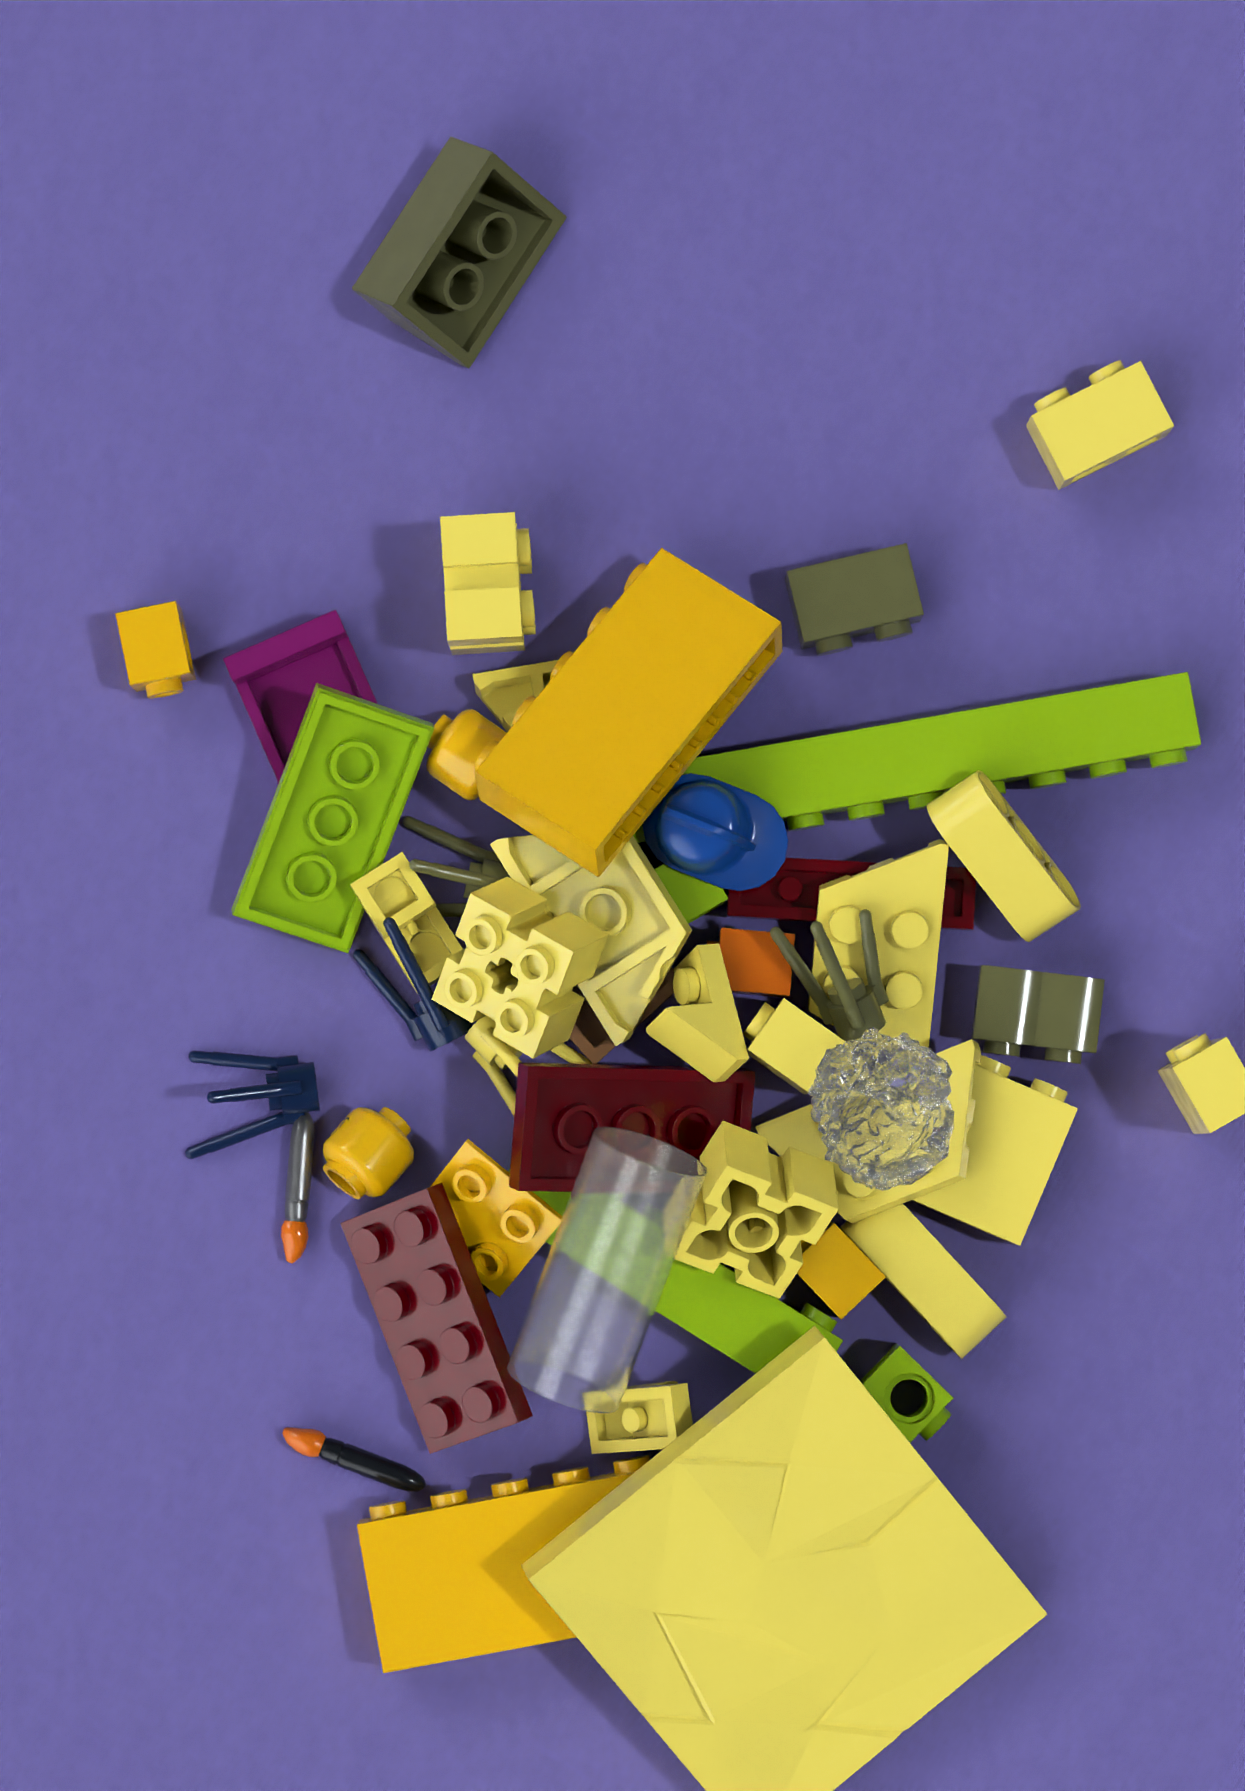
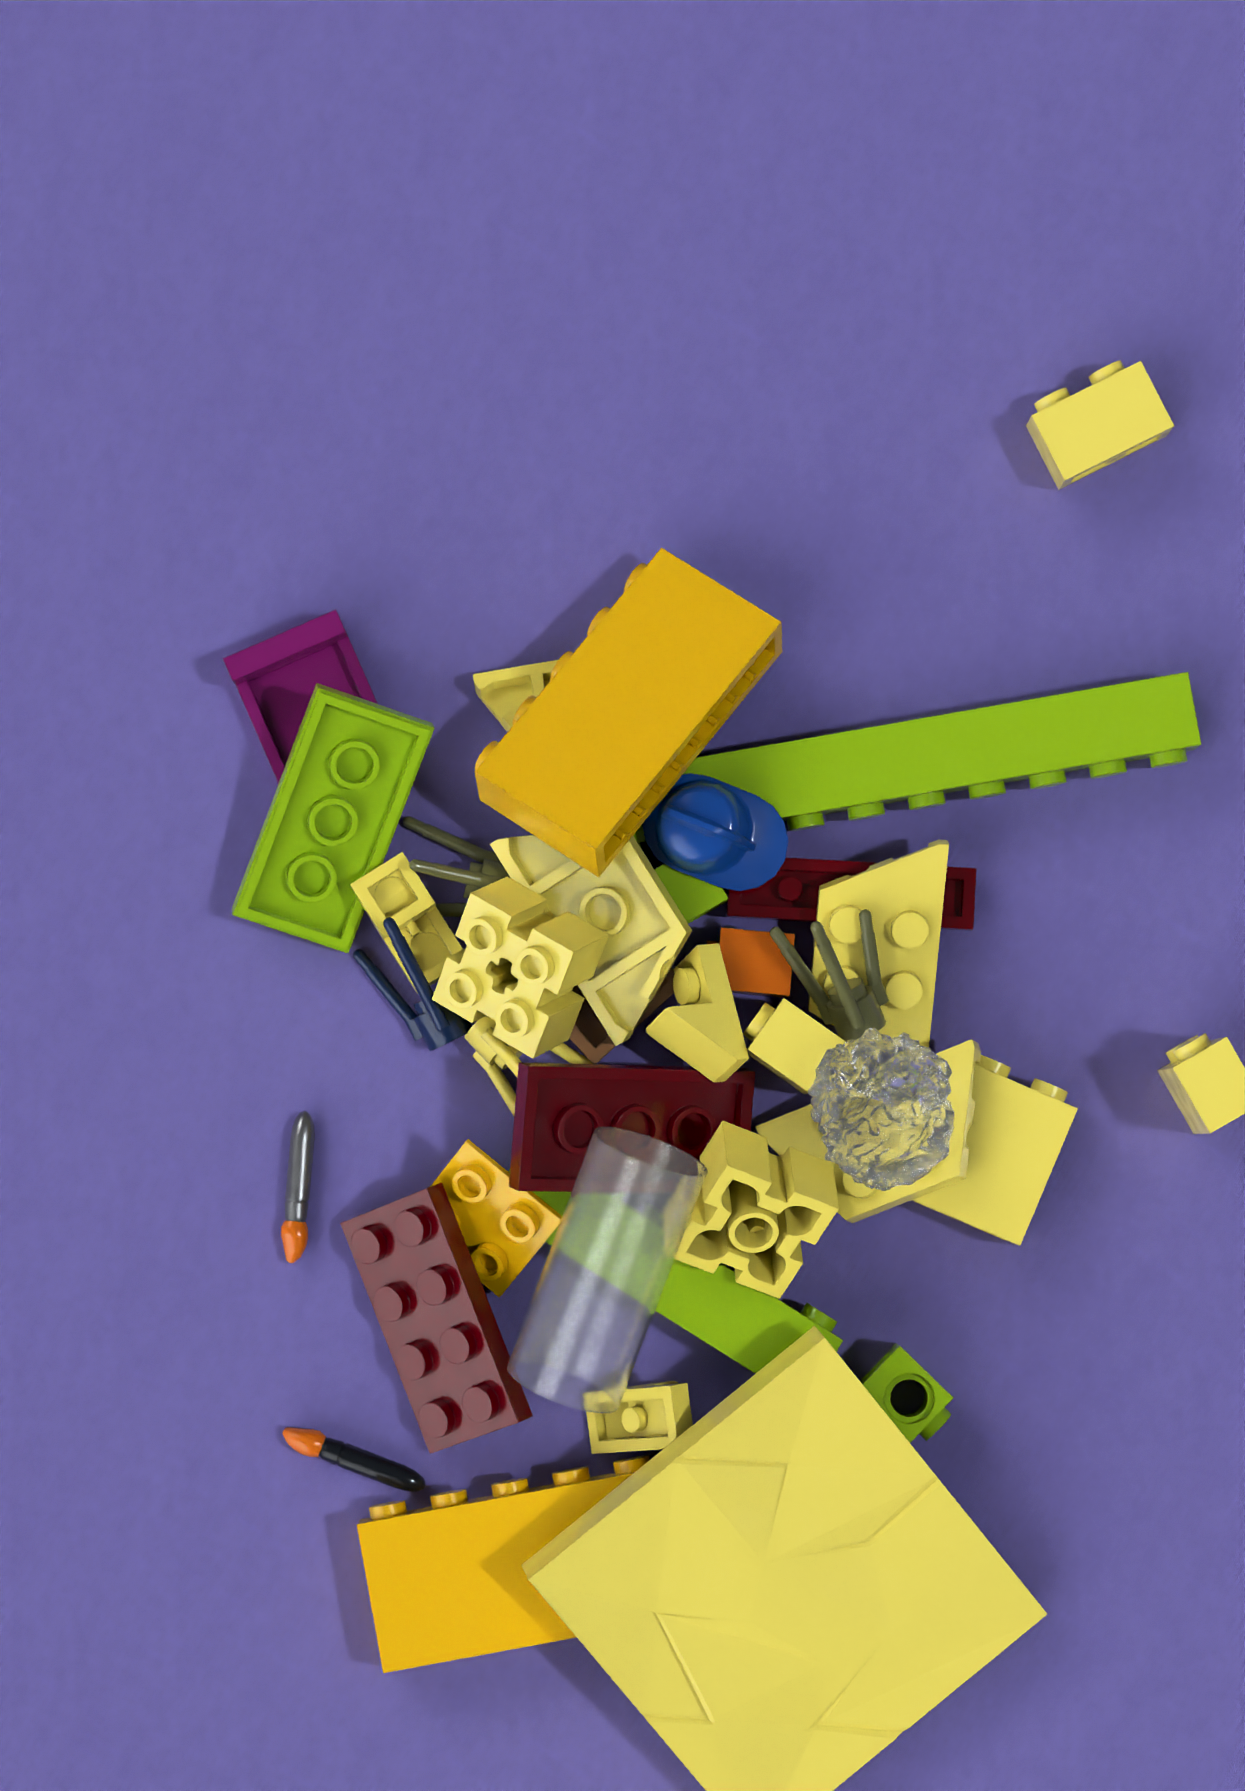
yellow brick [115,601,196,699] -> none
dark blue plant [185,1051,320,1159] -> none
yellow head [323,1107,414,1199] -> none
olive slope [352,136,567,369] -> none
yellow head [426,709,507,801] -> none
light yellow brick [440,512,536,655] -> none
olive brick [785,543,924,656] -> none
yellow brick [797,1221,886,1320] -> none
light yellow beam [840,1204,1007,1359] -> none
light yellow beam [926,770,1081,942] -> none
olive brick [971,965,1105,1064] -> none

